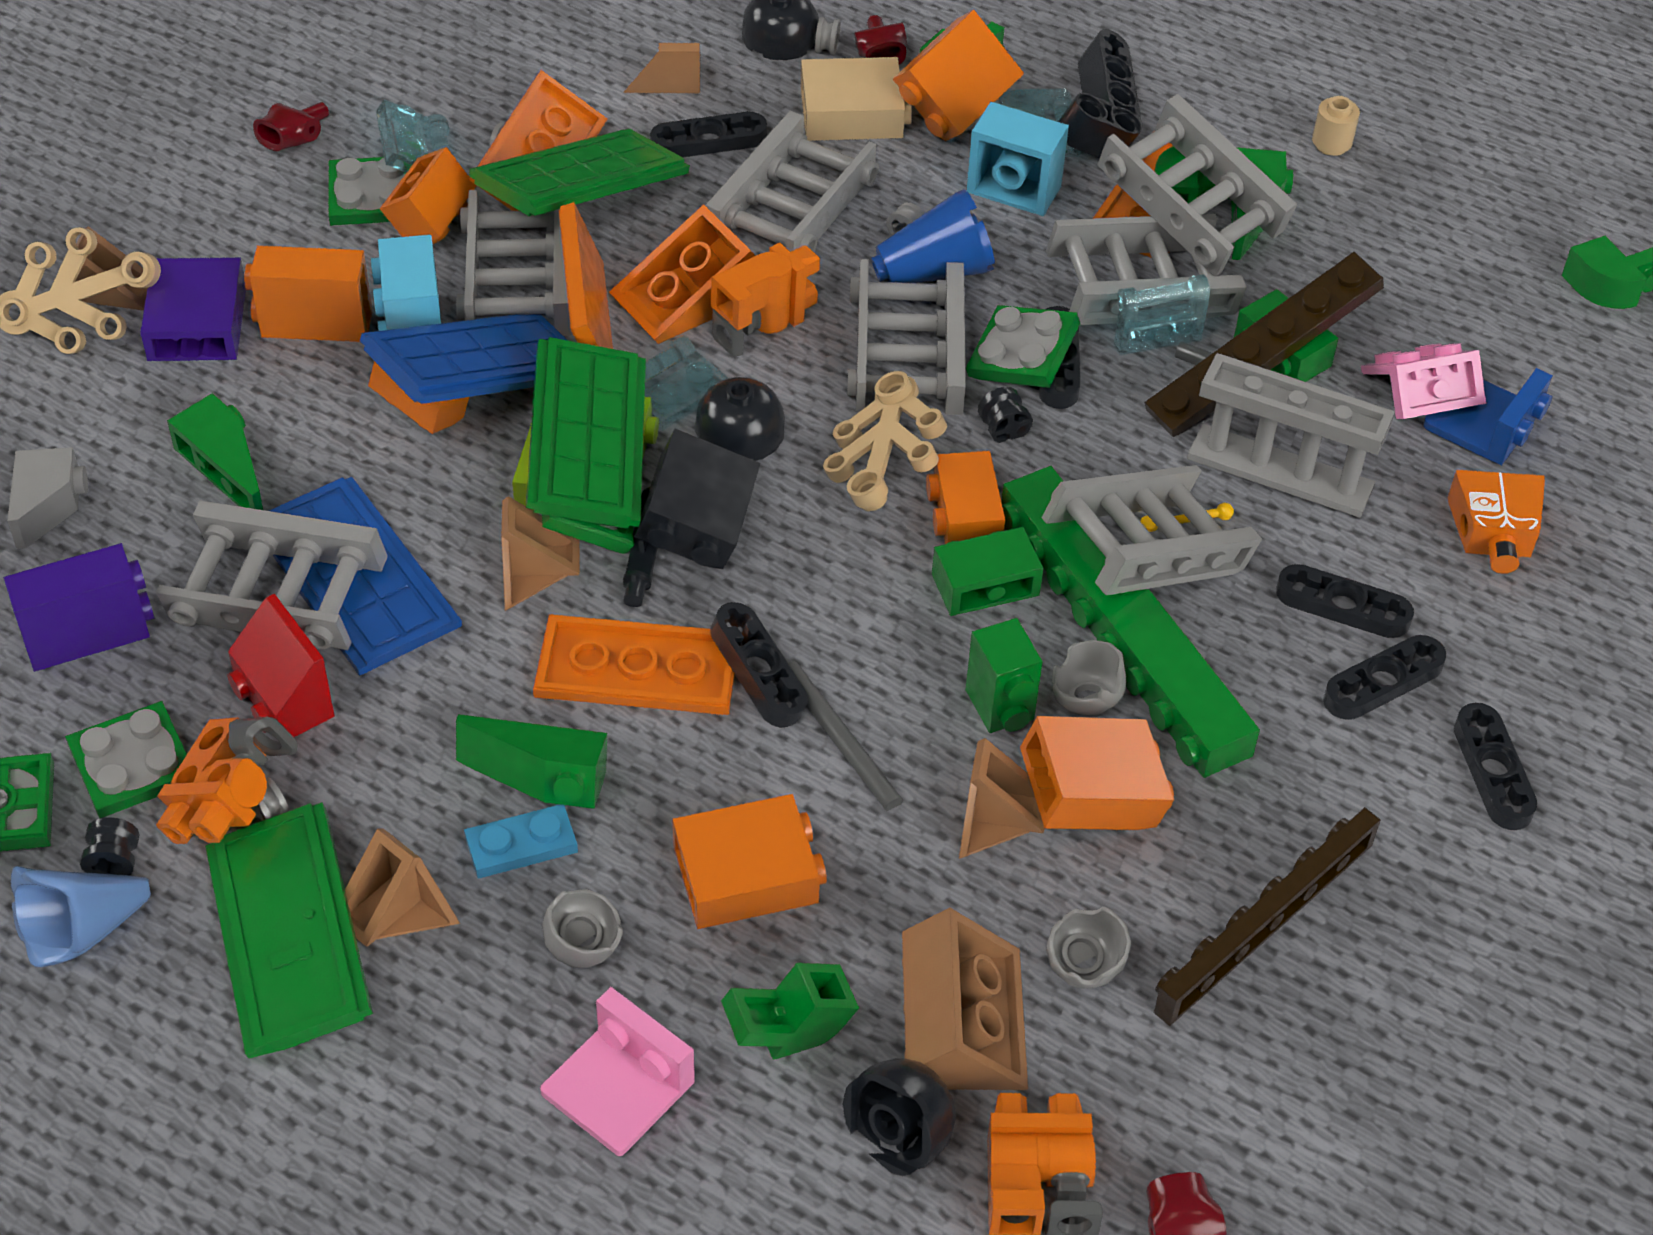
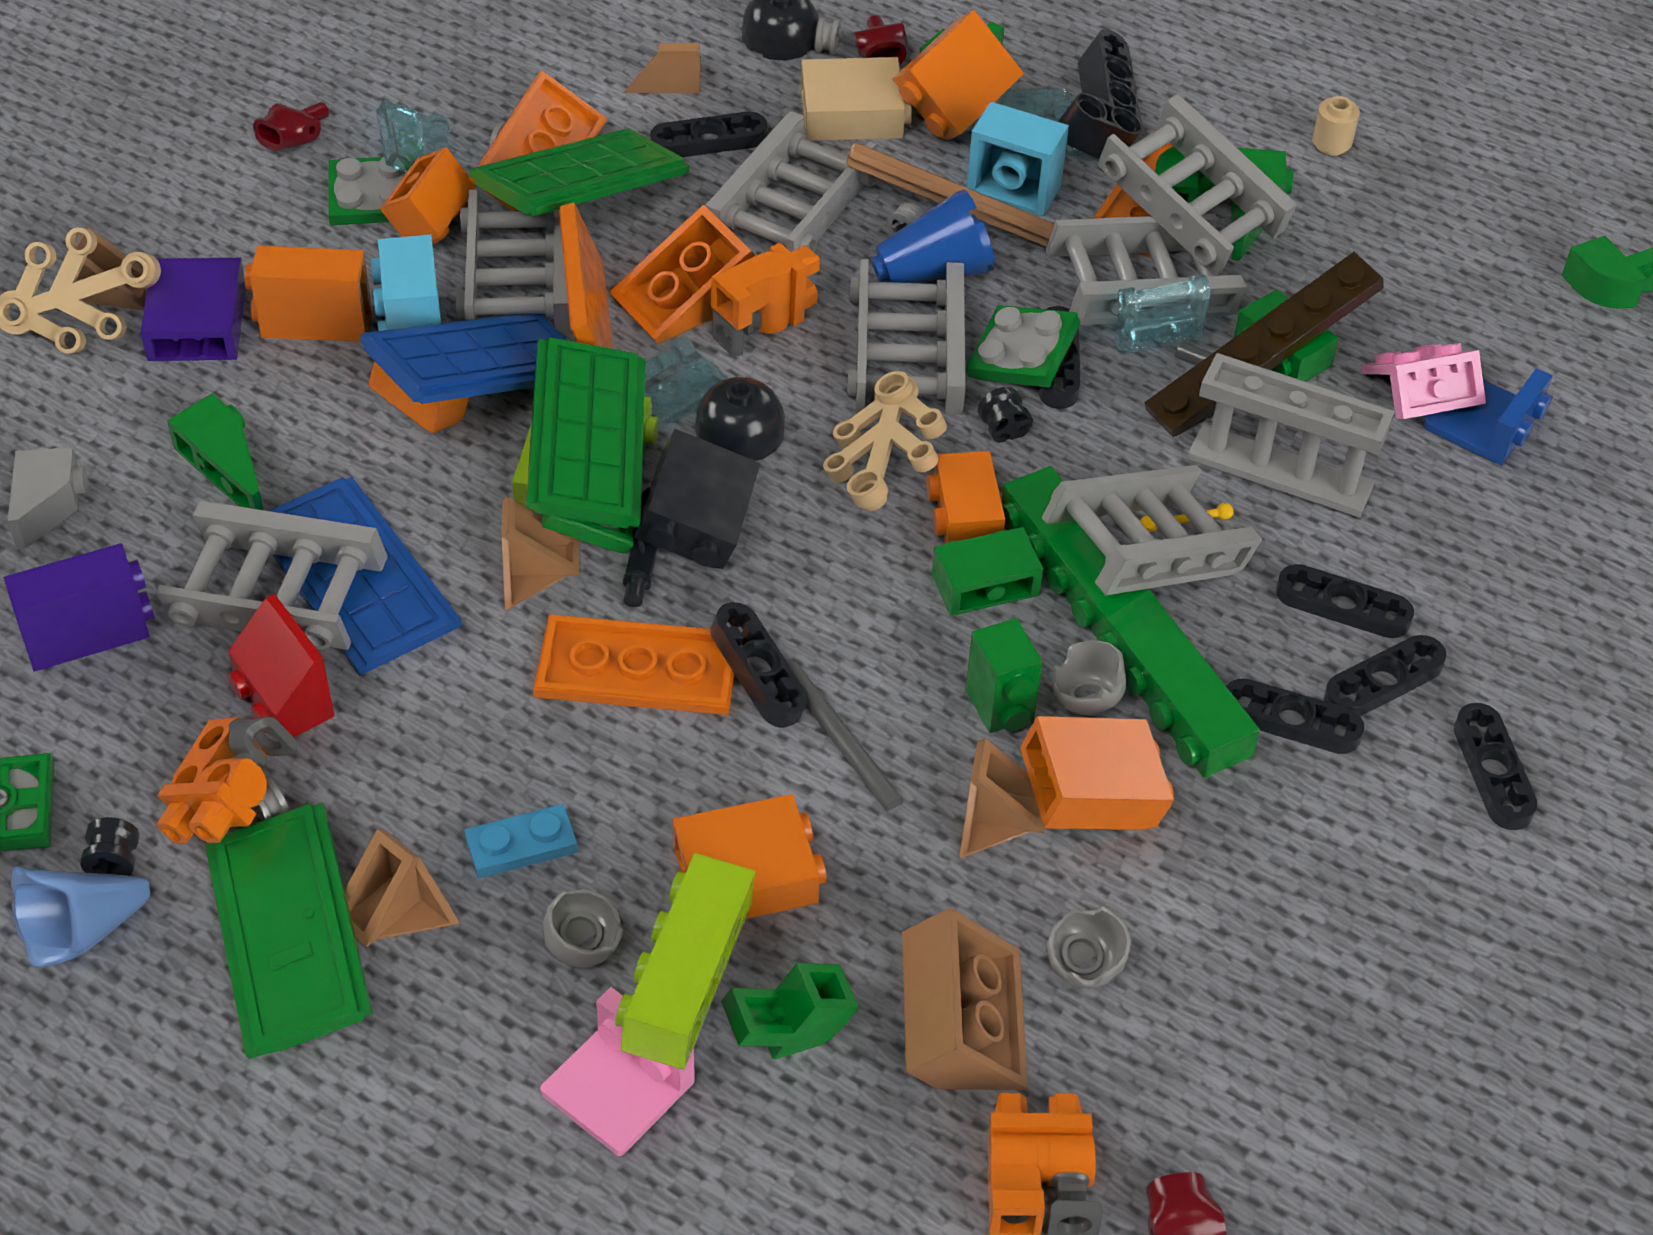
light grey piece [65,701,187,818] -> none
green slope [456,714,607,809] -> none
black cylinder [842,1058,956,1176] -> none
dark brown plate [1154,807,1381,1026] -> none
orange torso [1448,470,1545,574] -> none
none -> lime brick [615,853,756,1070]
none -> medium nougat axle [846,143,1070,257]
none -> black beam [1226,678,1364,754]

